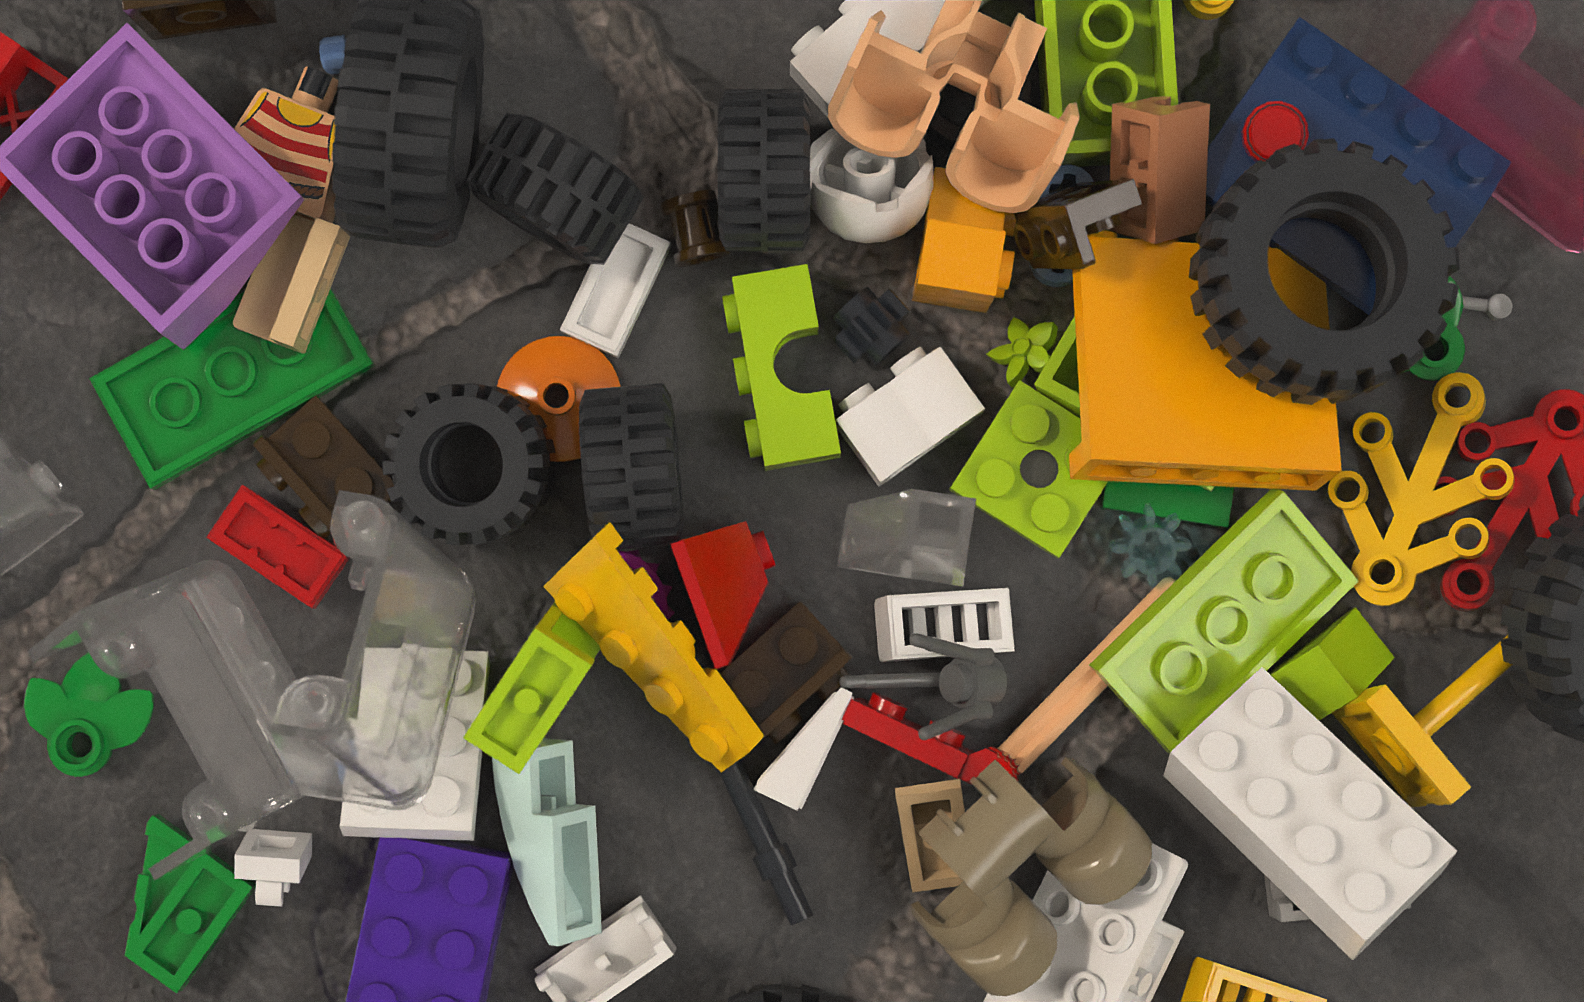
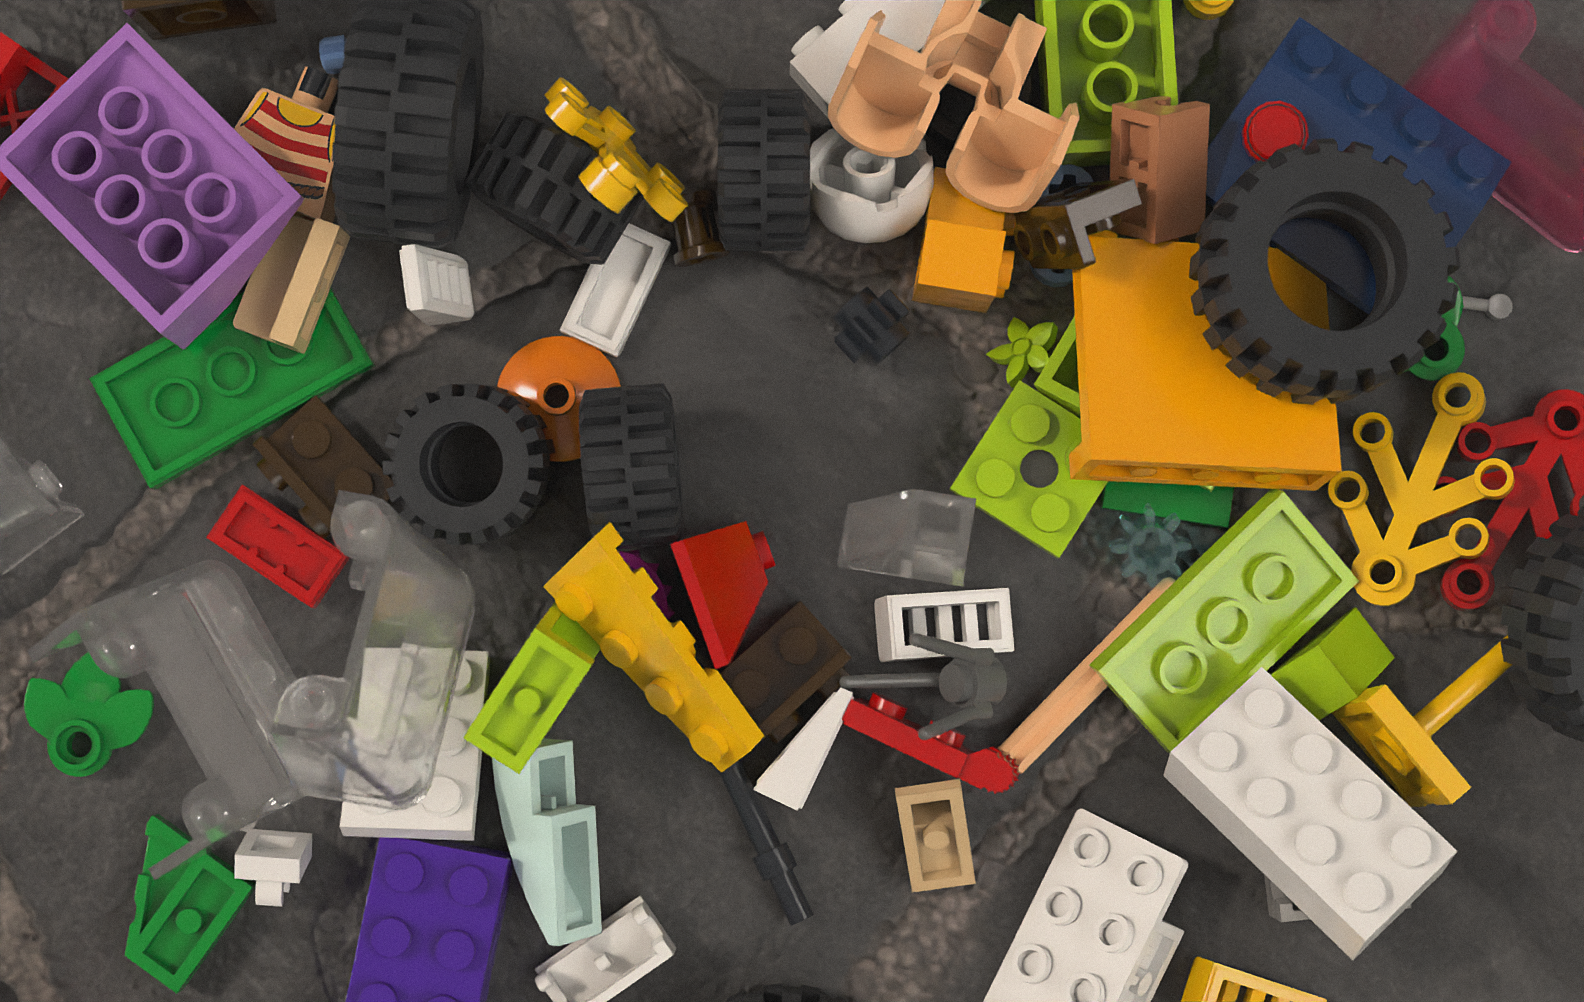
lime arch [722,264,841,471] -> none
white brick [836,347,985,487] -> none
dark tan piece [911,757,1152,996] -> none
none -> white slope [399,244,474,326]
none -> yellow plant [544,77,688,222]

